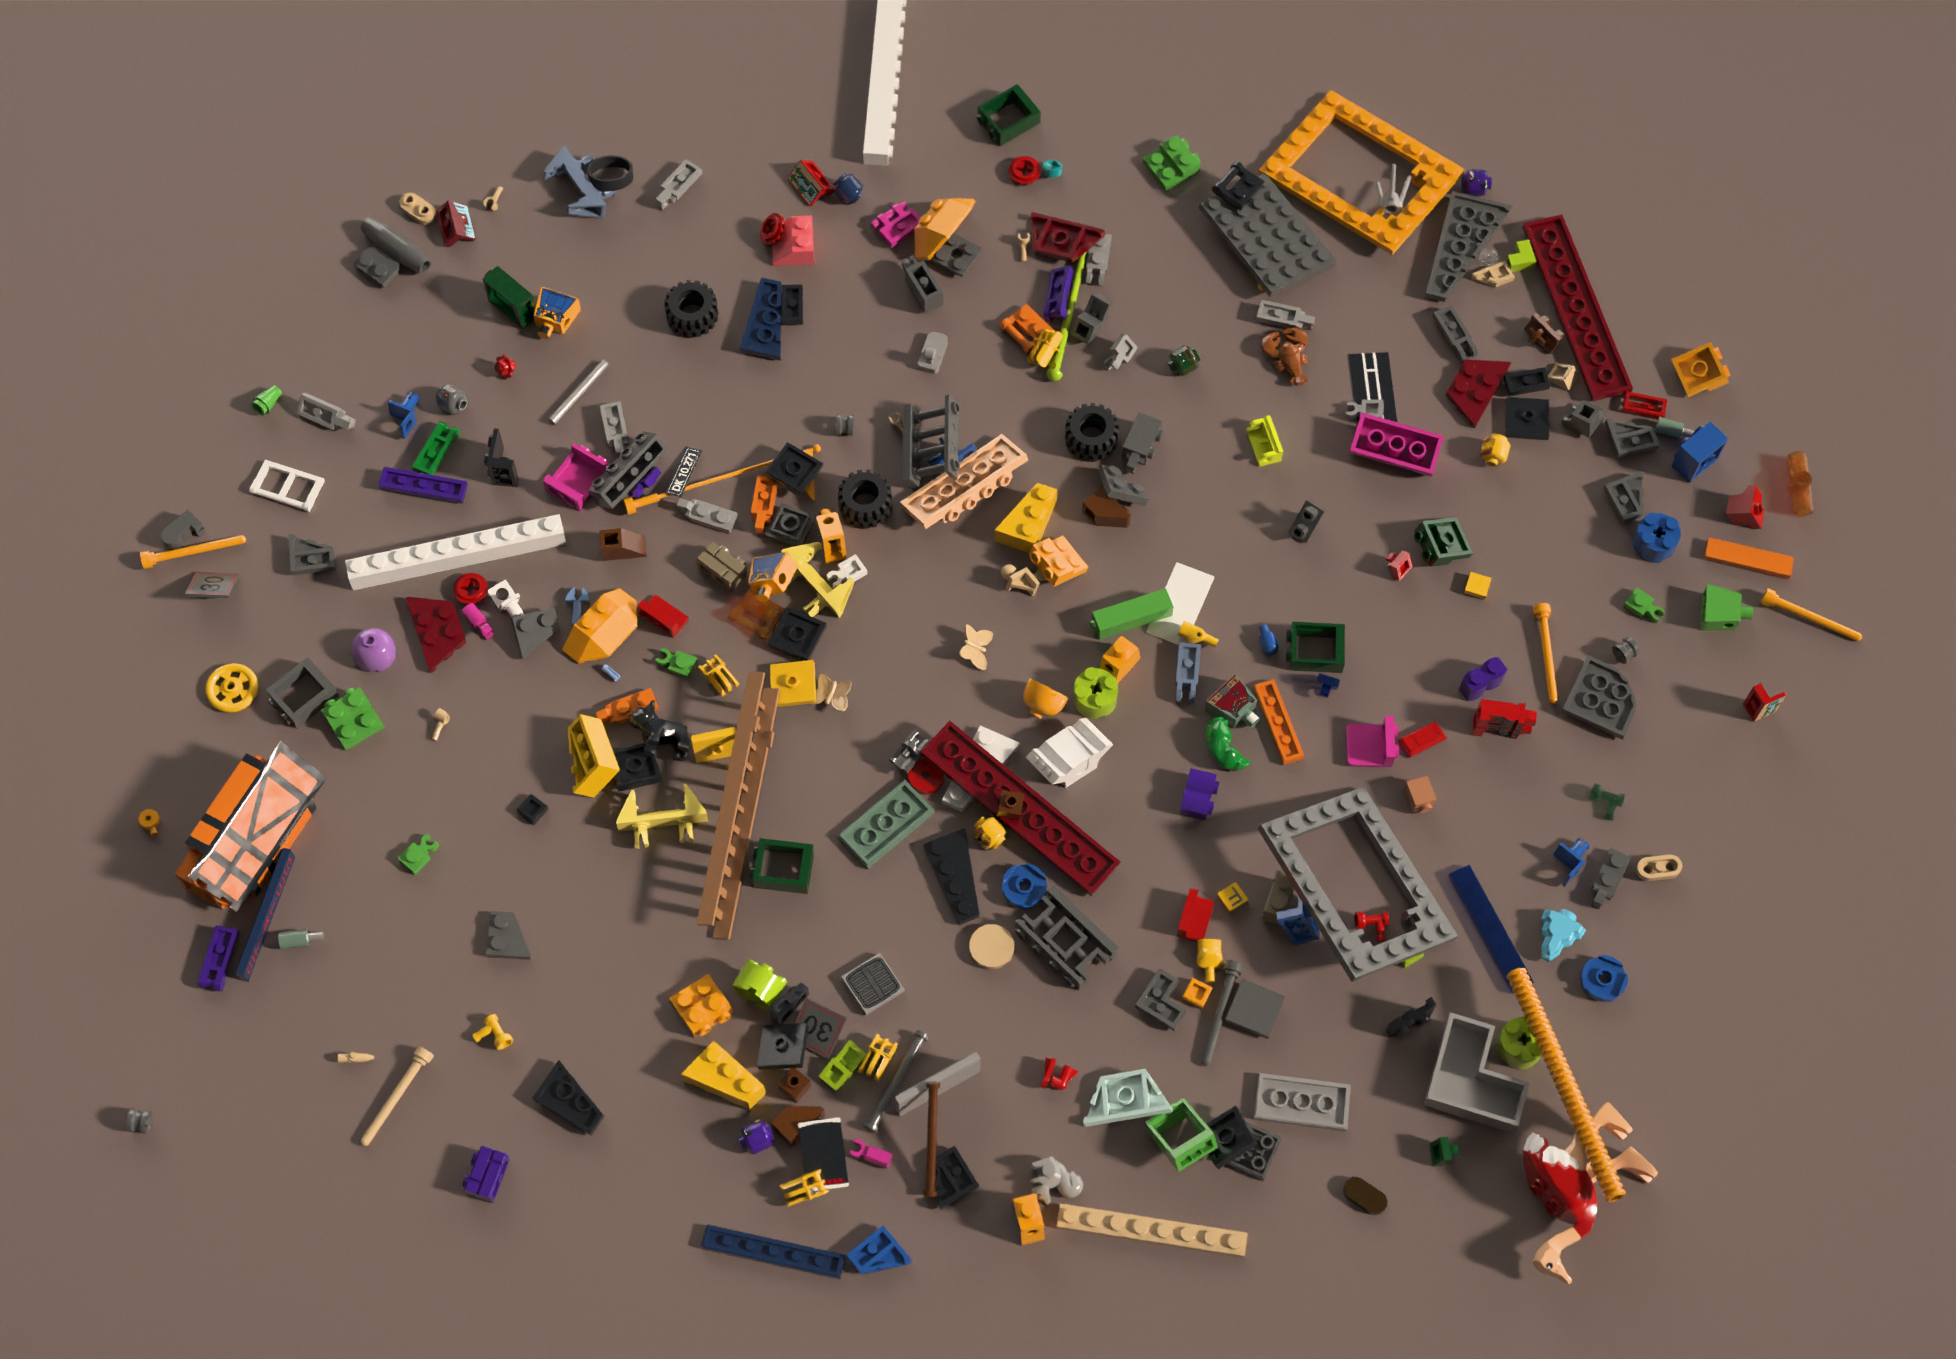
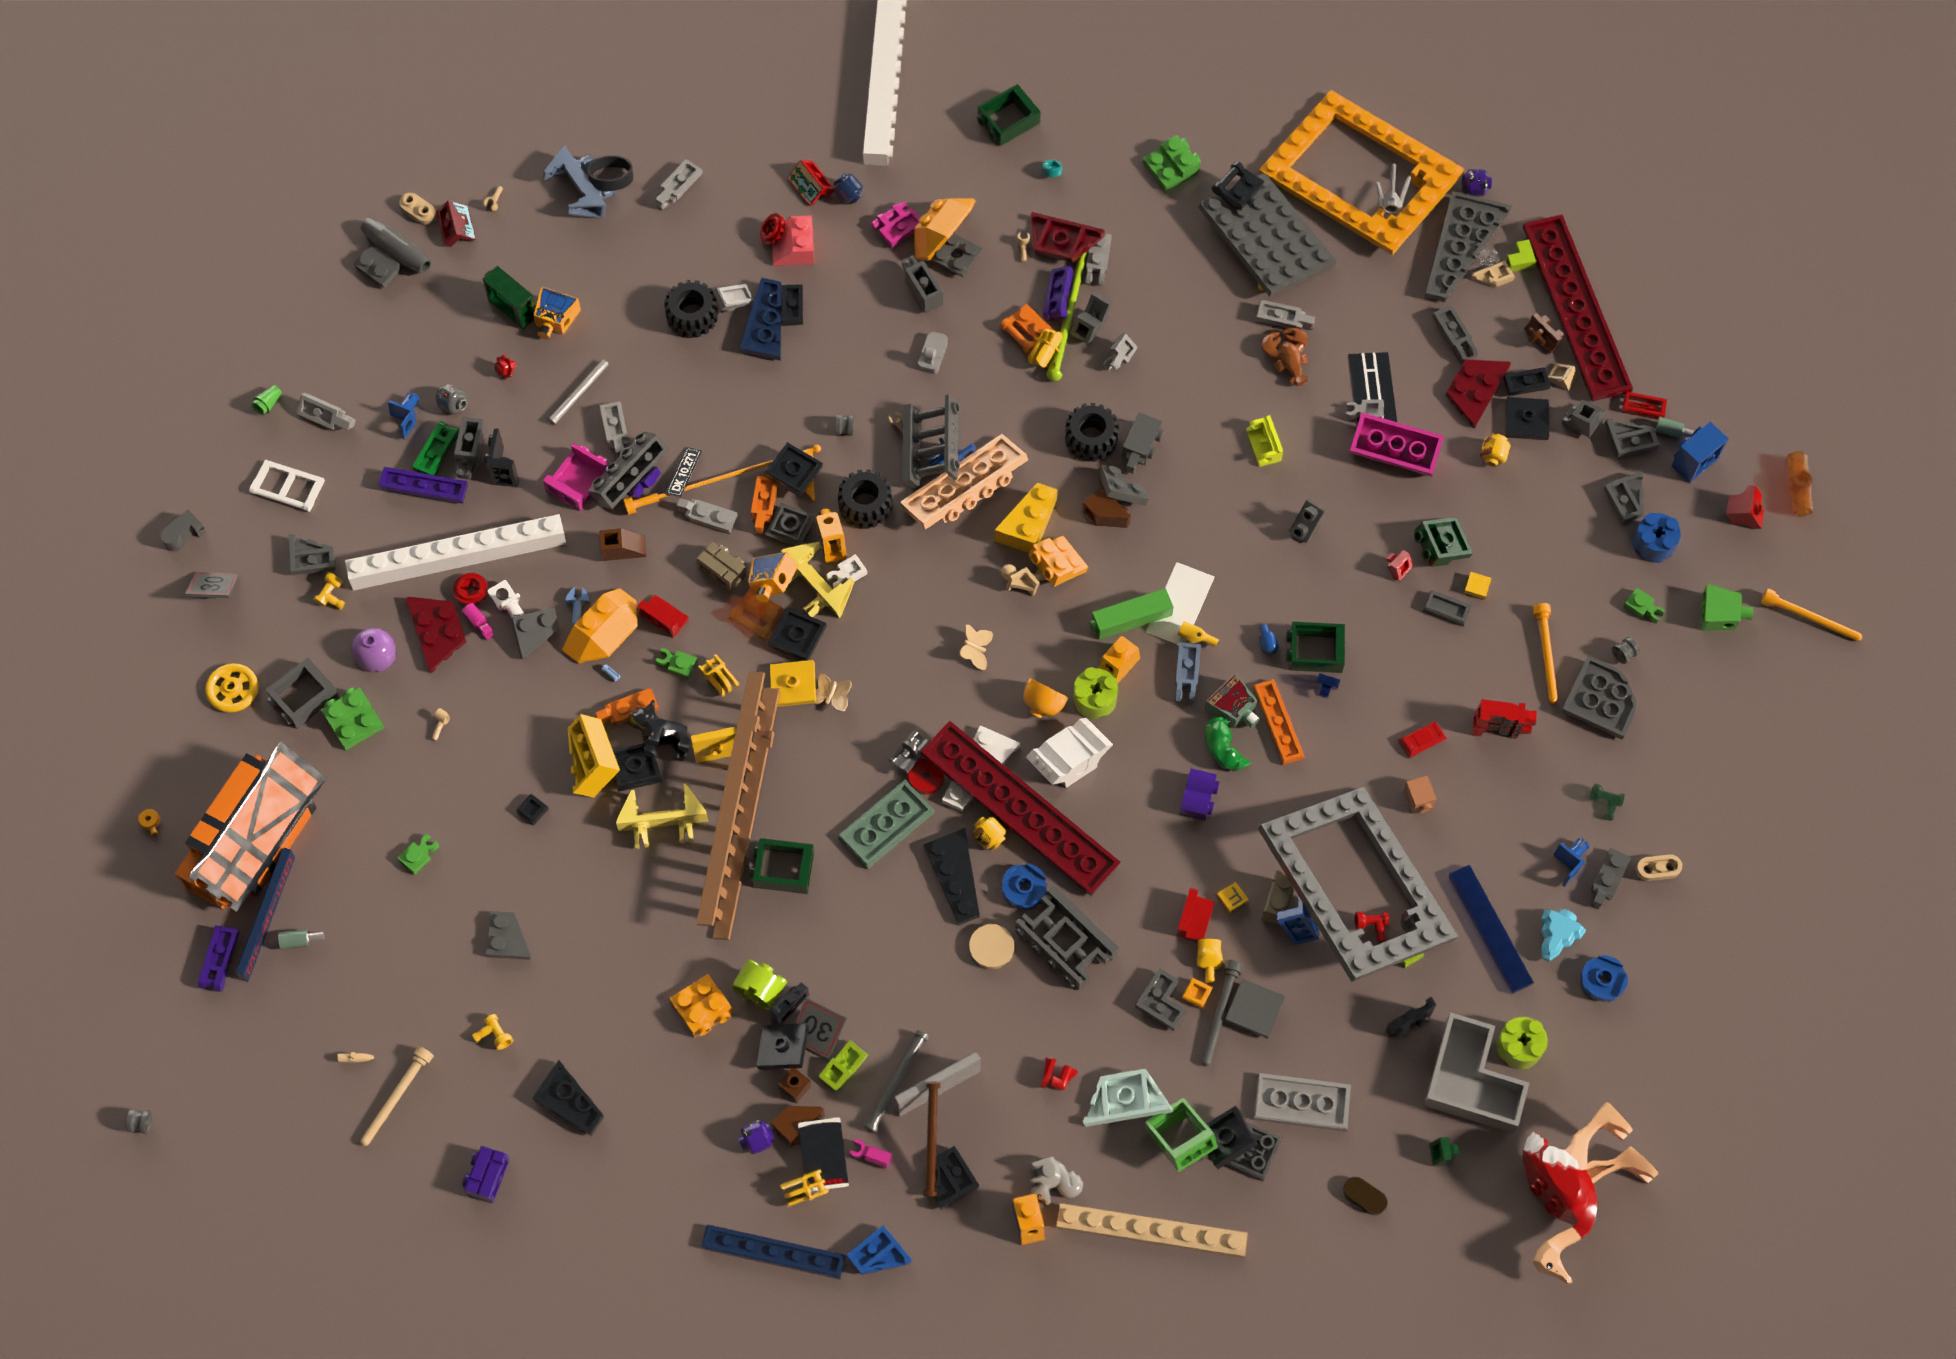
light orange piece [140,535,246,569] -> none
yellow wedge [681,1041,766,1110] -> none
tile [841,953,905,1015] -> none
yellow arm [858,1034,898,1081] -> none
reddish brown plate [997,790,1024,821] -> none
red gear [1008,156,1041,186] -> none
dark green head [1168,345,1201,376] -> none
dark pink bracket [1346,716,1399,767] -> none
dark purple brick [1459,657,1507,701] -> none
light orange piece [1507,968,1626,1202] -> none
light orange plate [1671,342,1731,397] -> none
orange tile [1704,537,1794,579] -> none
red panel [1743,683,1787,722] -> none
none -> yellow piece [313,573,345,610]
none -> dark grey hinge [454,417,487,479]
none -> light grey tile [713,284,754,312]
none -> dark grey tile [1423,590,1472,627]

